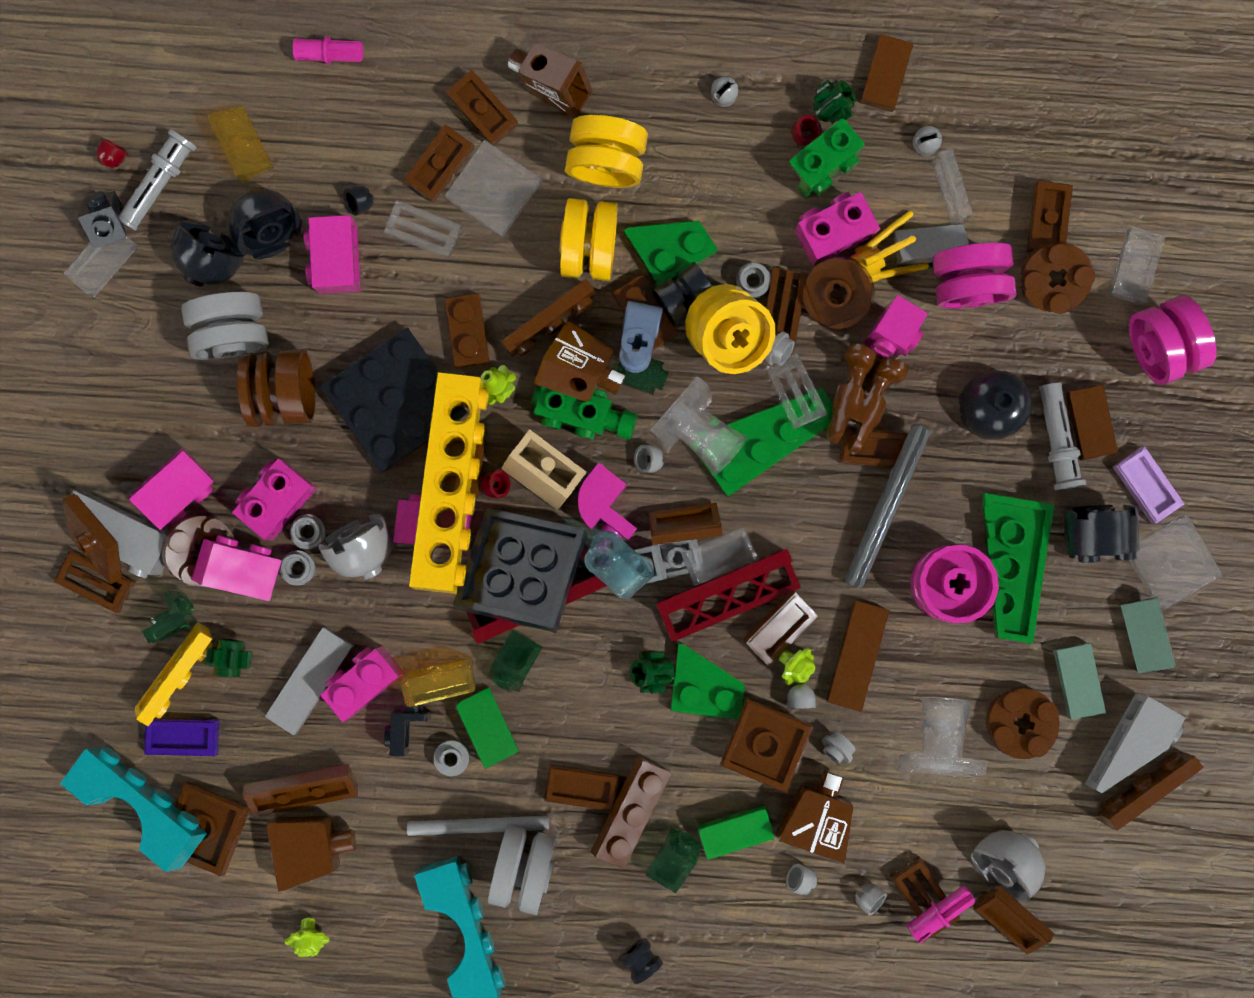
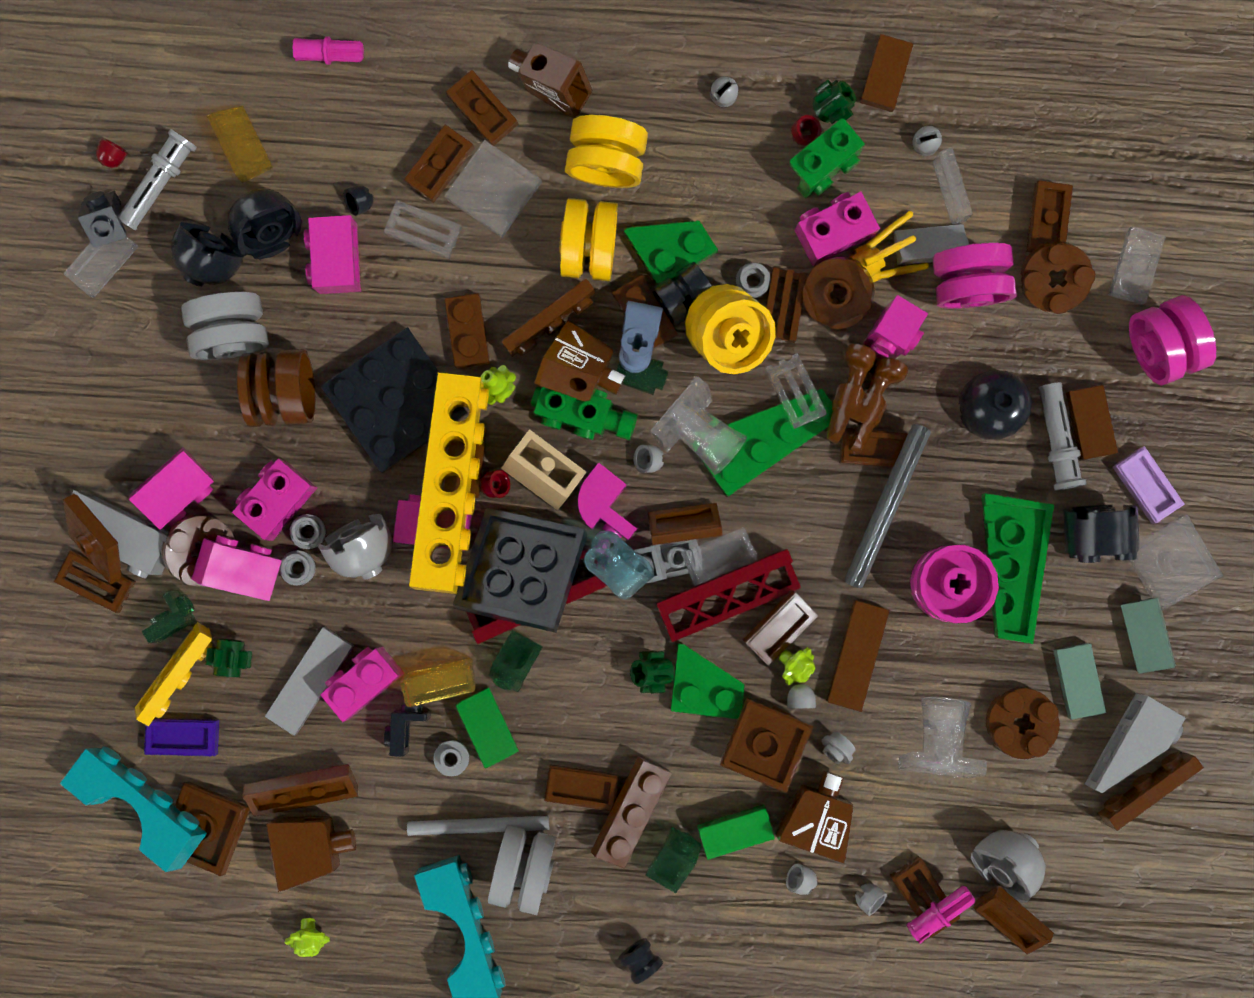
light grey plate [765,331,795,366] -> none

